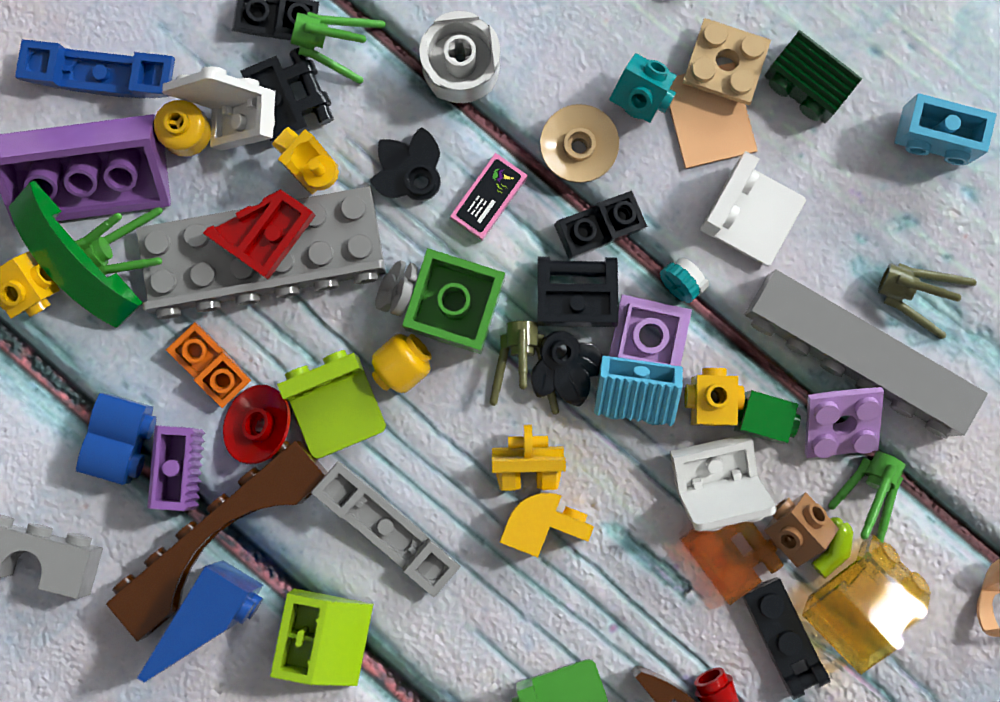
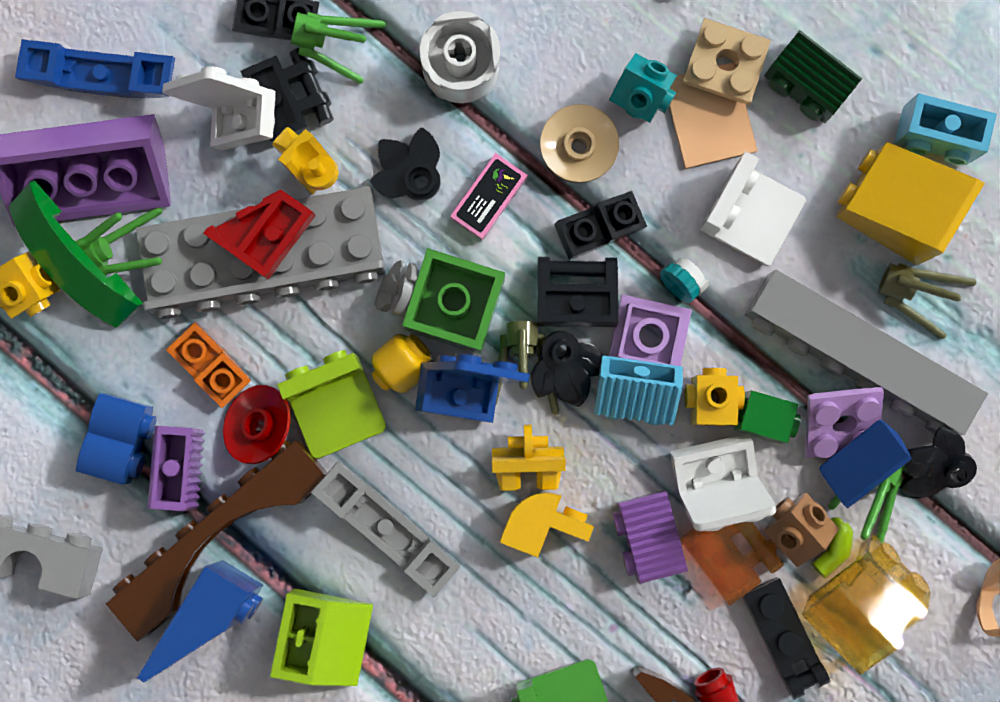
yellow head [154,100,211,157] -> none
none -> blue bracket [415,354,530,423]
none -> medium lavender brick [612,491,688,584]
none -> blue slope [819,420,912,509]
none -> yellow slope [836,142,985,266]
none -> black plate [901,427,977,497]

